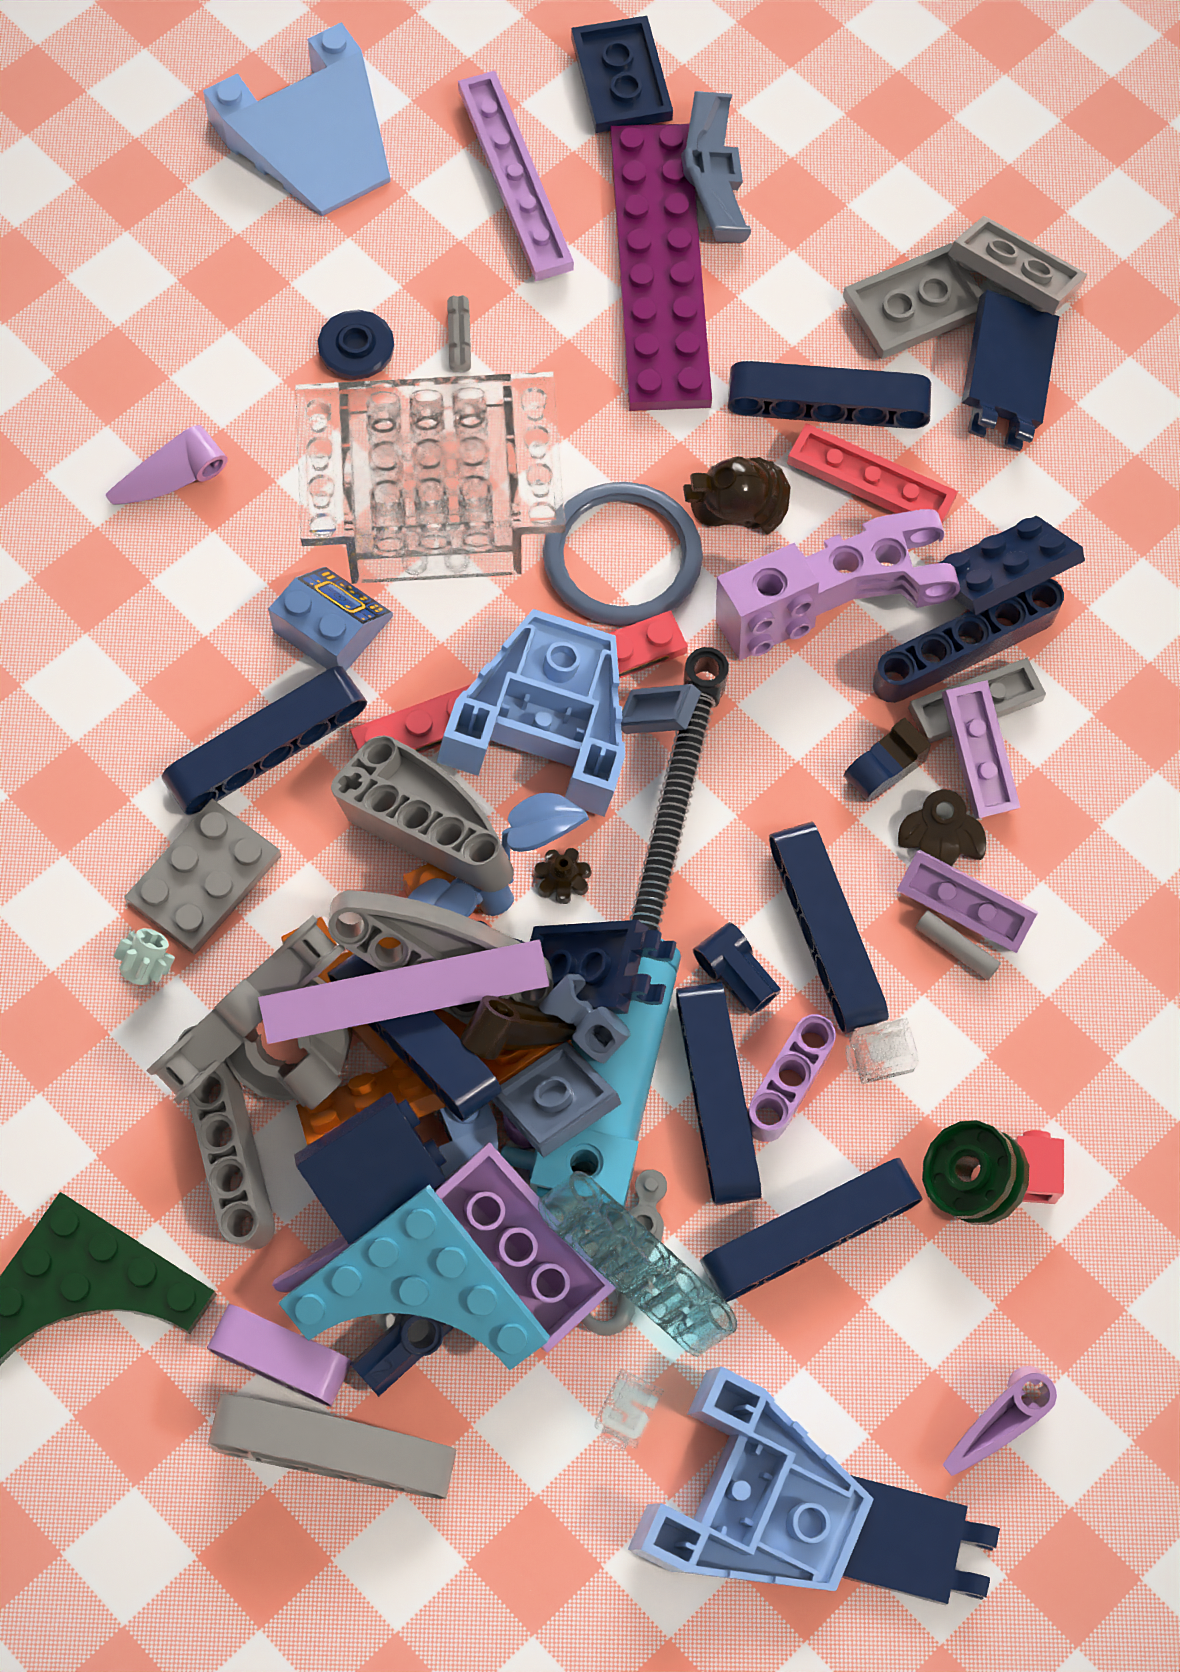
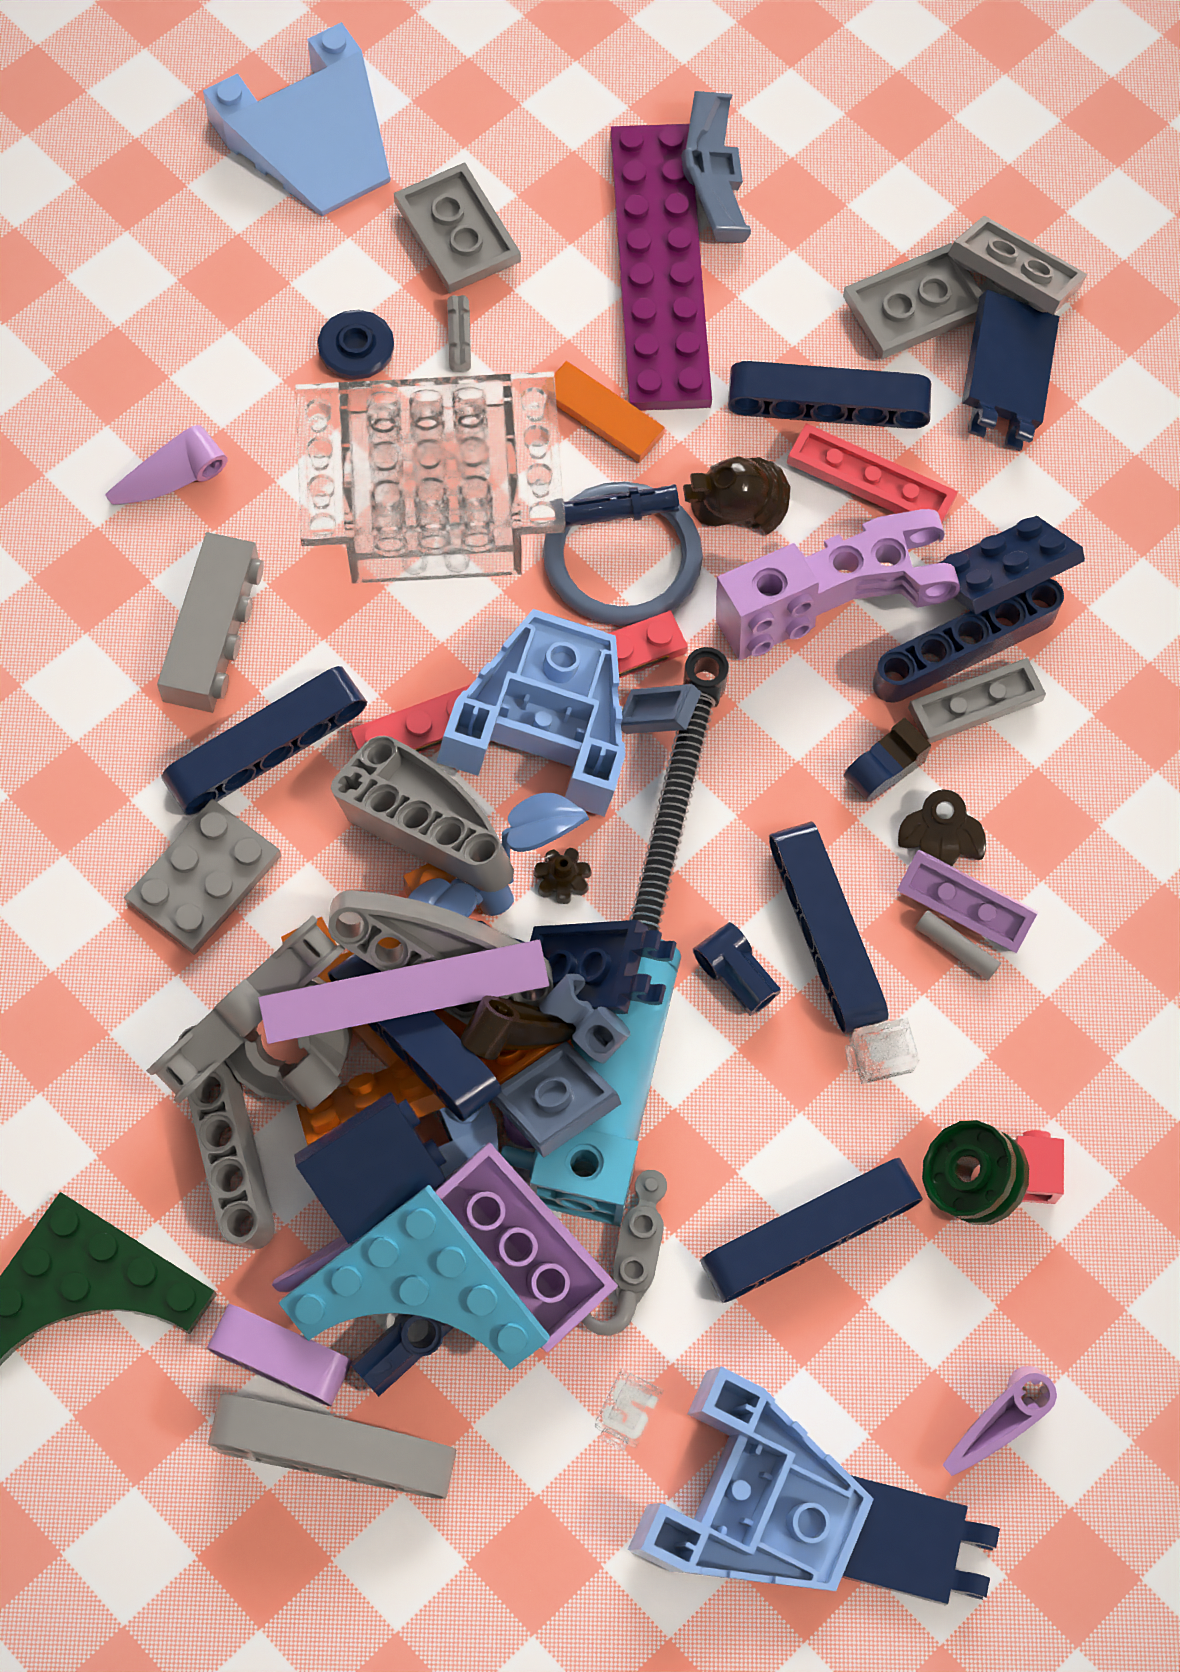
light aqua gear [113,928,175,985] -> none
medium blue slope [268,566,393,671] -> none
lavender plate [458,70,574,282] -> none
clear light blue beam [538,1171,737,1357] -> none
dark blue plate [571,15,673,133] -> none
dark blue beam [676,982,762,1206] -> none
lavender beam [747,1014,836,1142] -> none
lavender plate [941,680,1021,819] -> none
none -> light grey brick [157,532,264,713]
none -> light grey plate [393,162,521,294]
none -> orange tile [541,360,665,463]
none -> dark blue pin [549,484,679,530]

